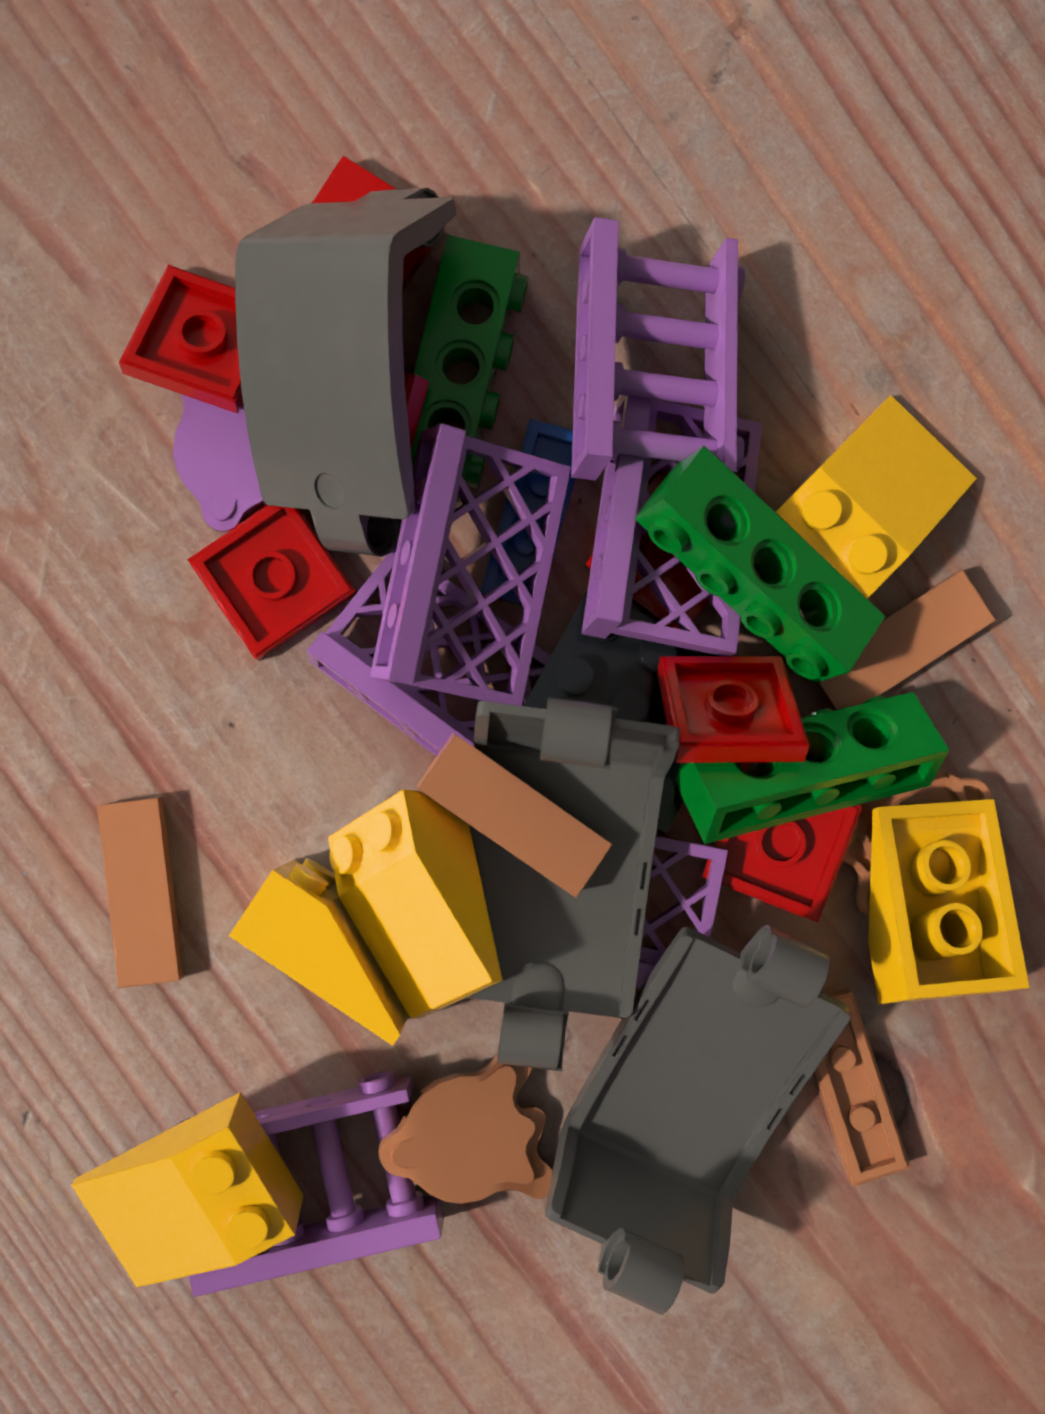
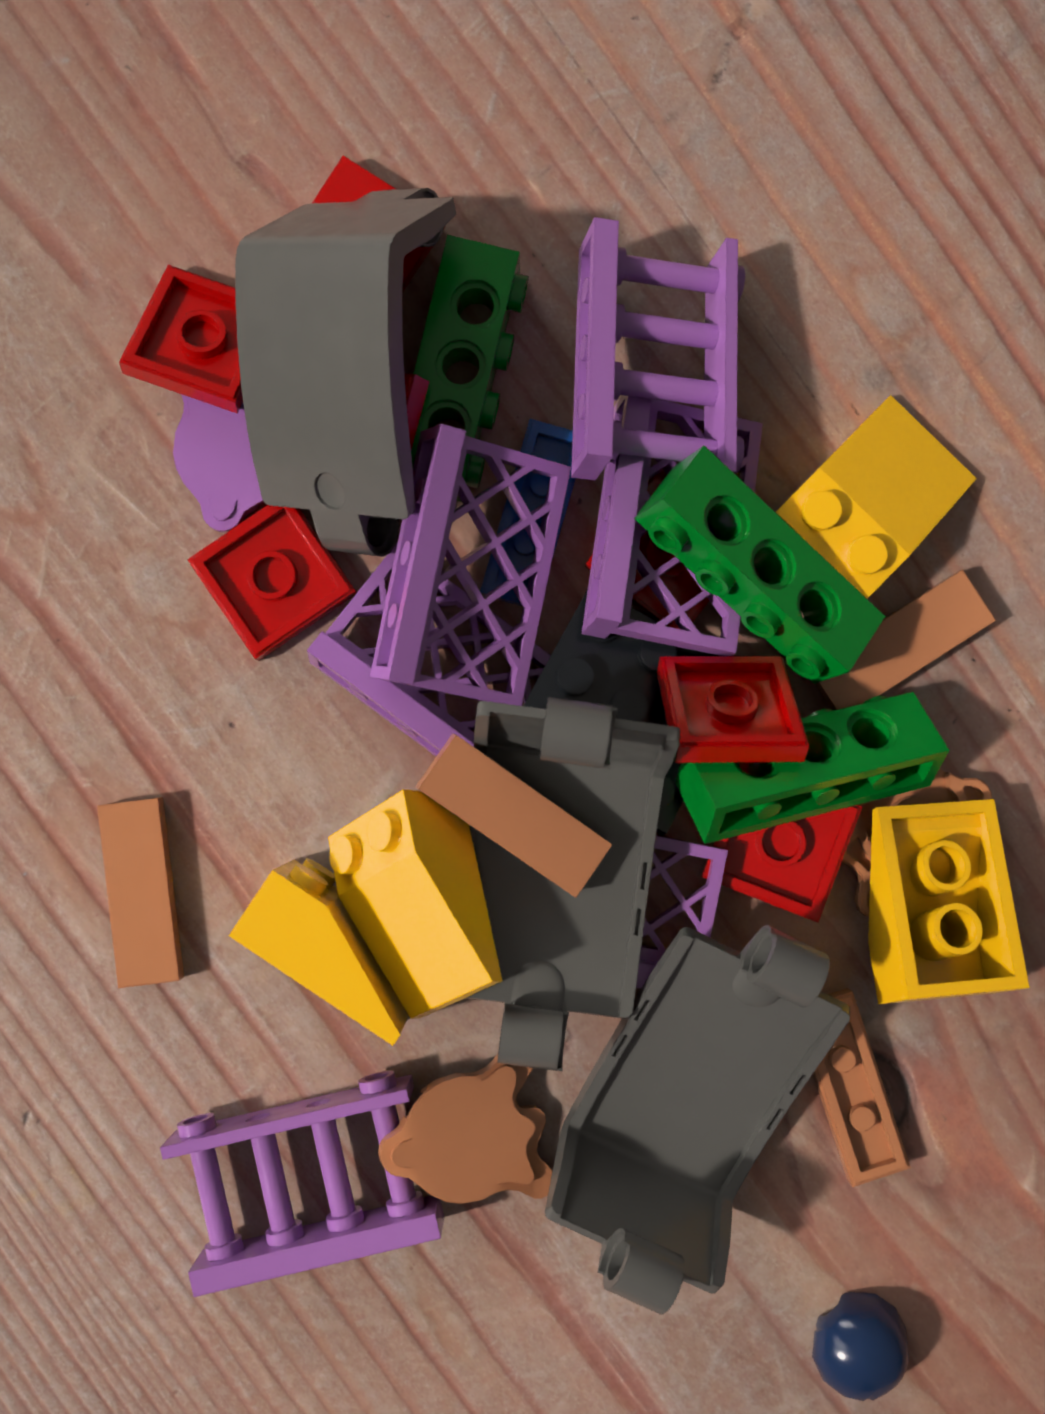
yellow slope [71,1092,303,1287] -> none
none -> dark blue hair [812,1292,909,1401]

